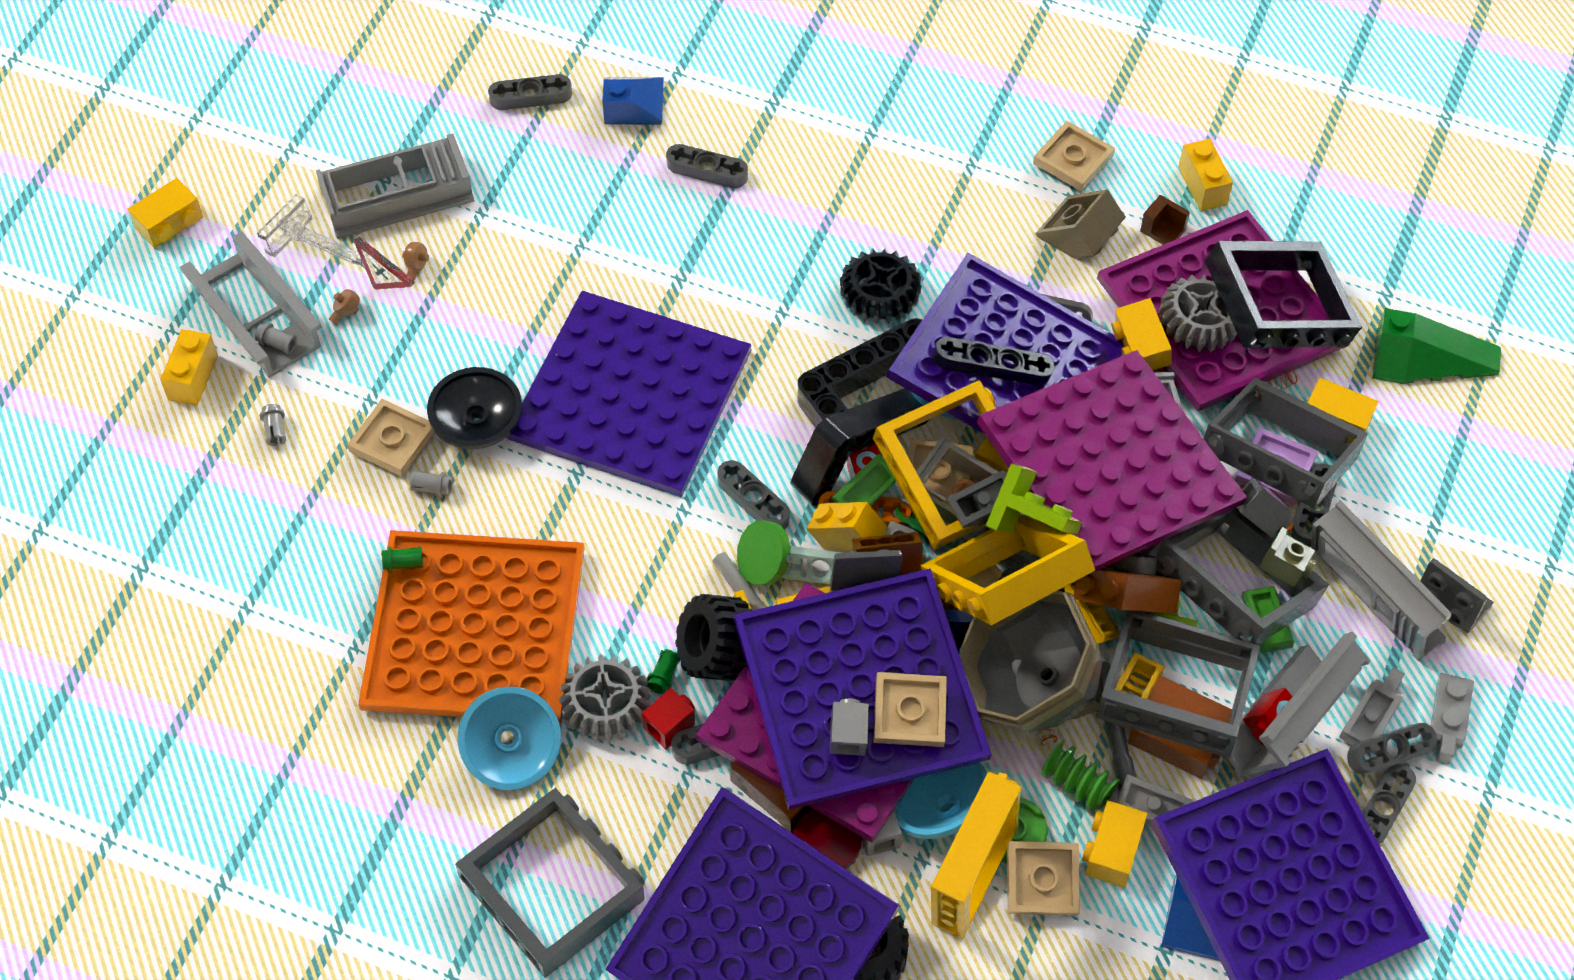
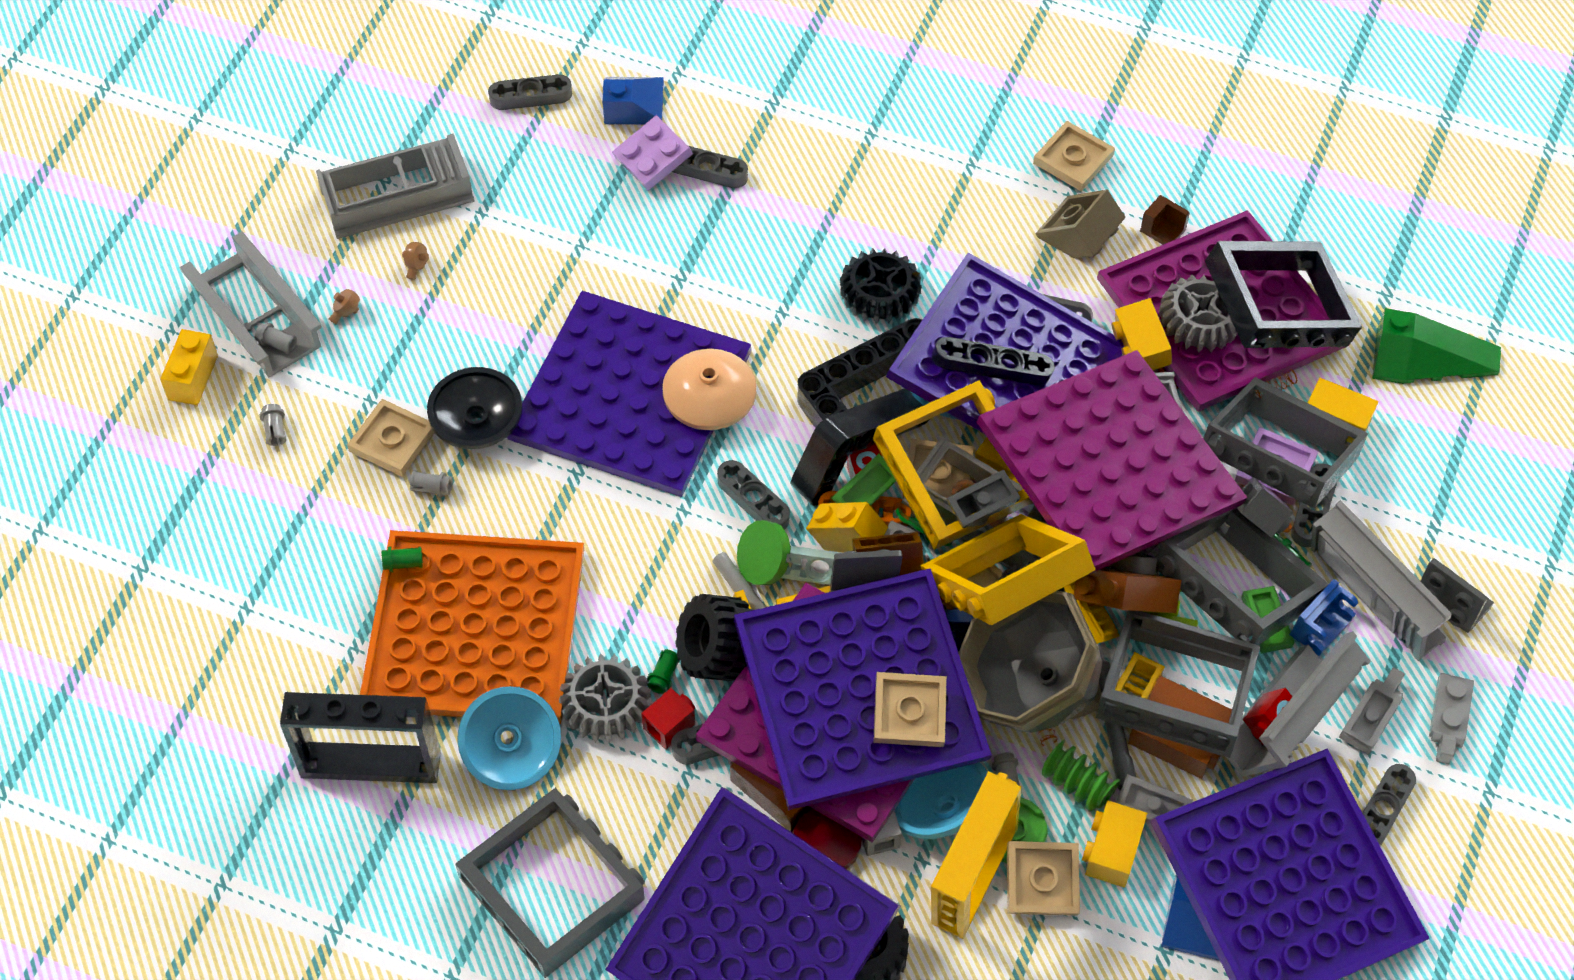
yellow brick [127,178,203,248] -> none
clear piece [257,194,415,290] -> none
light grey brick [830,698,869,756] -> none
lime bracket [986,463,1082,534] -> none
yellow brick [1178,138,1233,211] -> none
olive brick [1259,527,1317,587] -> none
dark grey beam [1347,723,1437,774] -> none
none -> black window [280,692,441,783]
none -> lavender plate [612,115,693,191]
none -> light nougat dish [662,349,756,430]
none -> light grey pin [991,752,1022,794]
none -> blue hinge [1289,579,1359,656]

